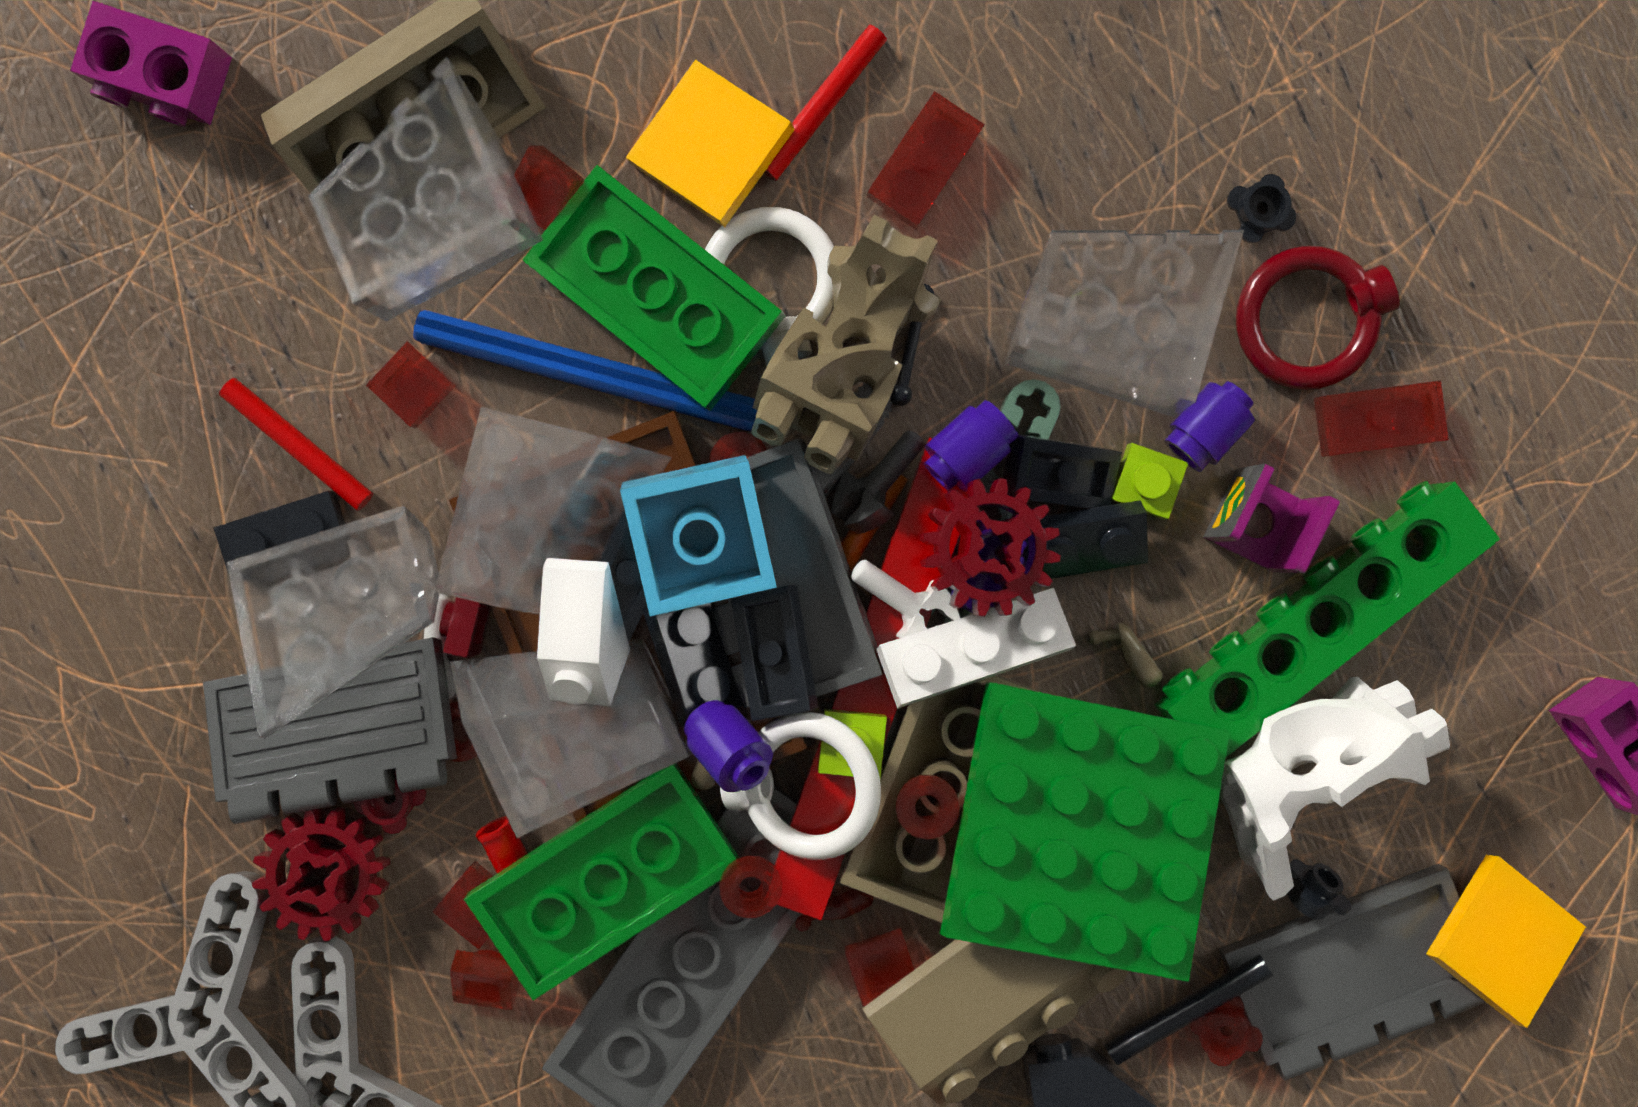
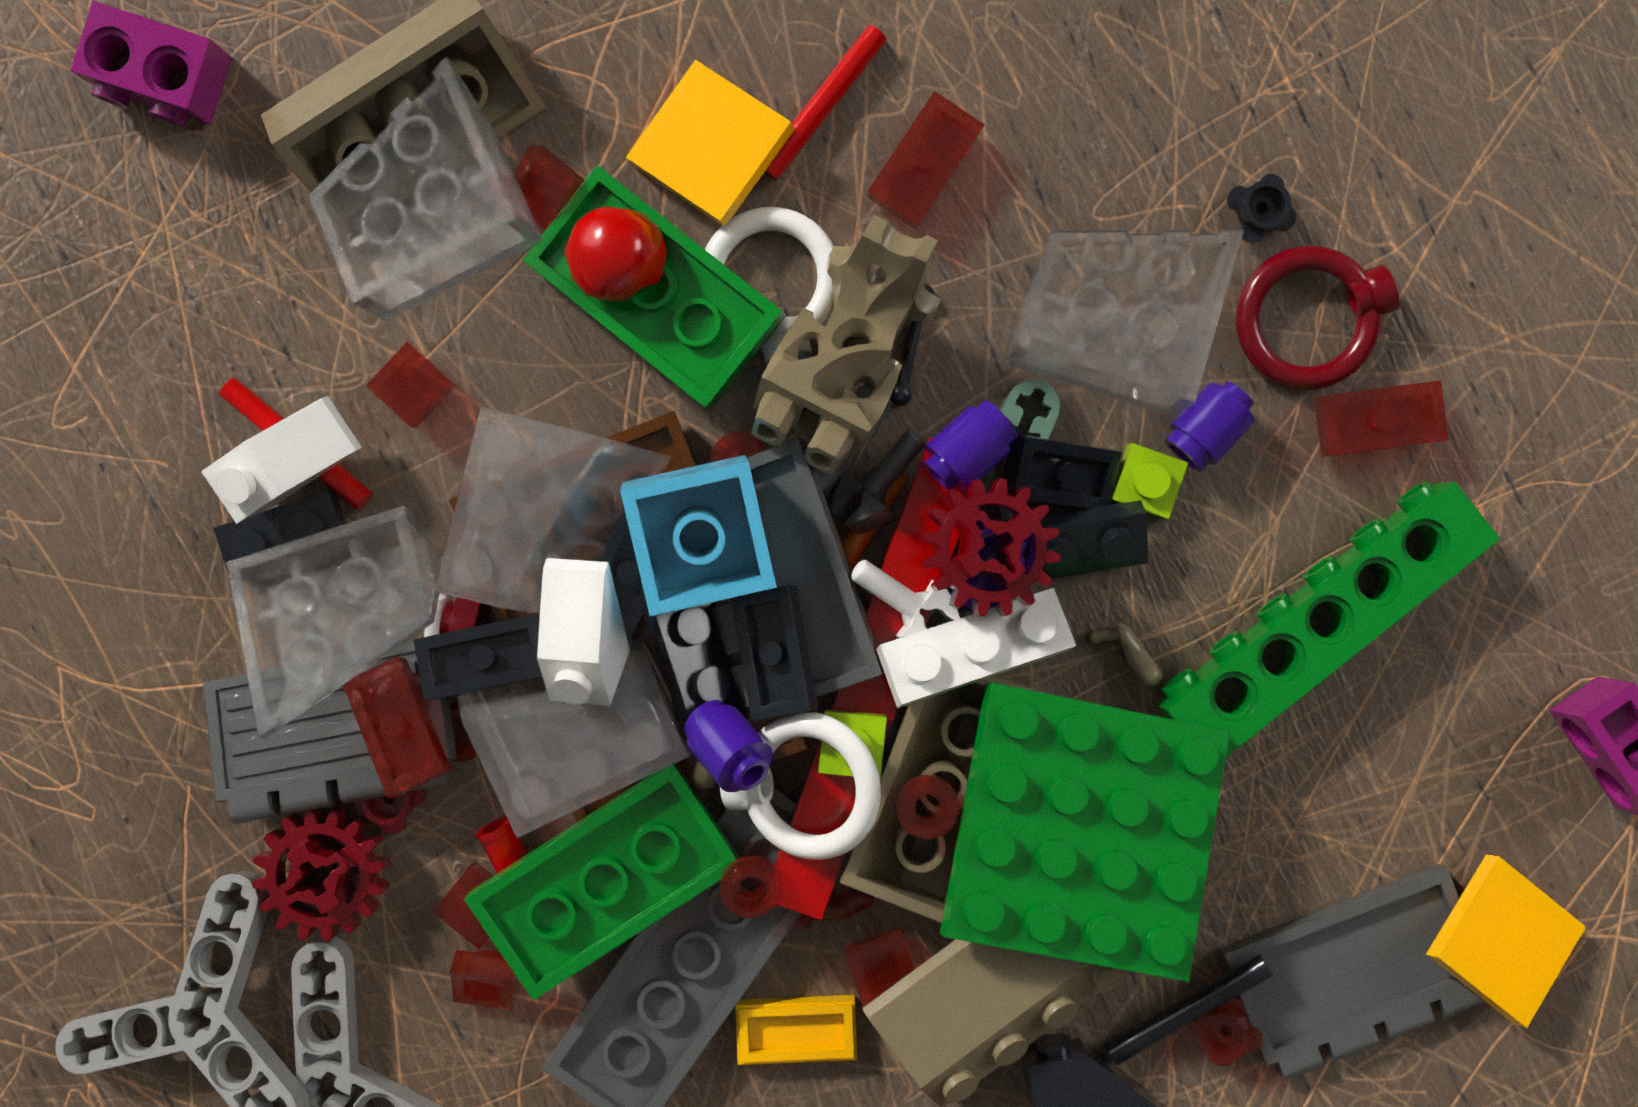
blue axle [413,310,758,432] -> none
magenta piece [1203,463,1340,574] -> none
white hips [1220,677,1450,901] -> none
black plate [1287,859,1351,920] -> none
none -> white slope [201,396,362,524]
none -> clear red plate [342,656,452,798]
none -> black plate [413,613,543,702]
none -> red hair [564,206,667,302]
none -> yellow tile [735,995,857,1065]

